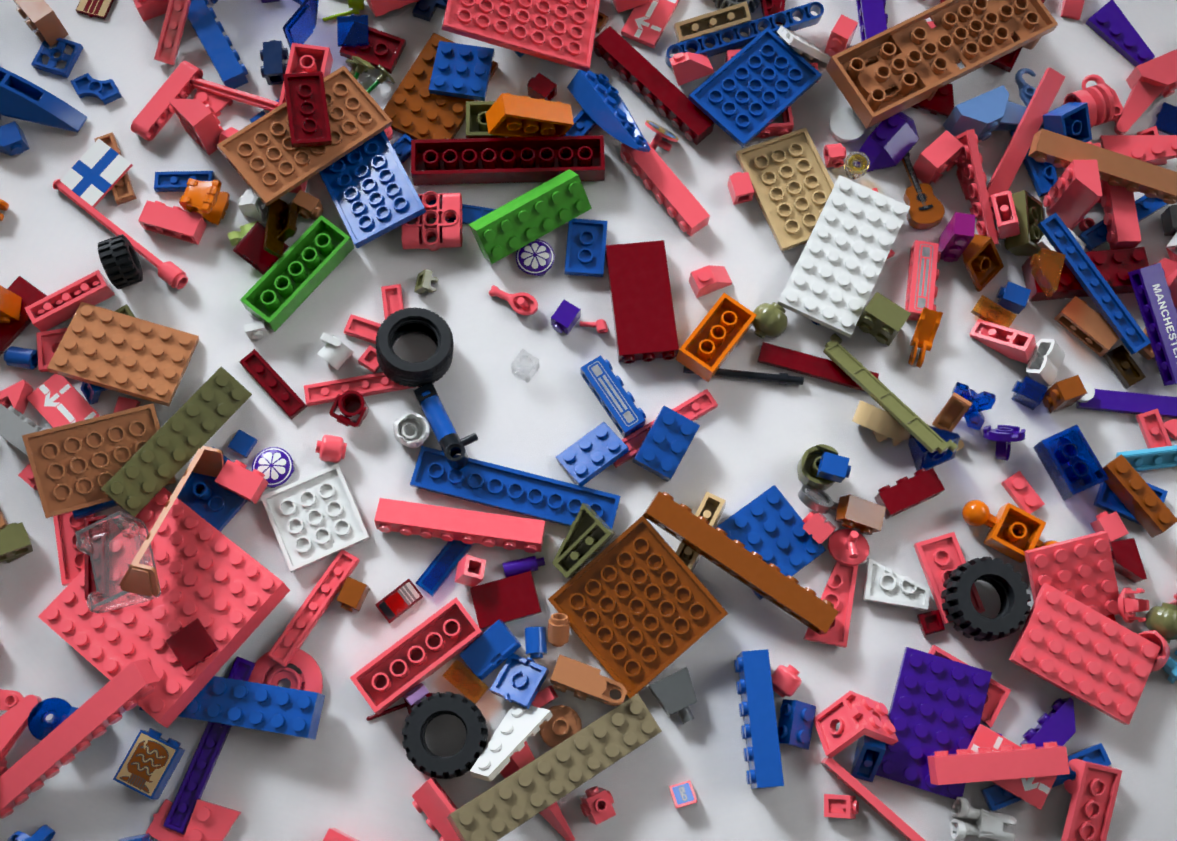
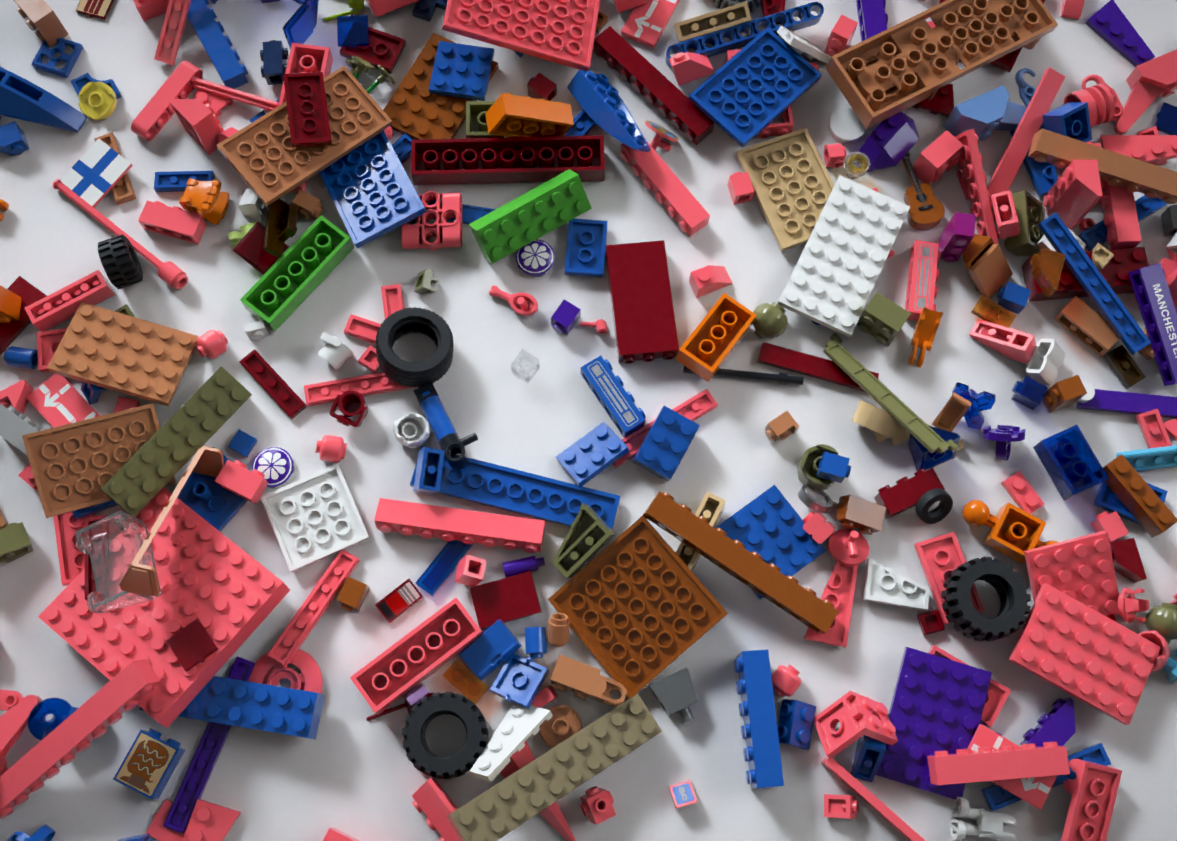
none -> light yellow tile [78,81,117,120]
none -> coral head [196,330,228,359]
none -> blue brick [413,447,445,495]
none -> nougat brick [765,411,799,442]
none -> black tyre [916,488,953,524]
none -> nougat tile [969,244,1013,300]
none -> tan tile [1092,243,1114,271]

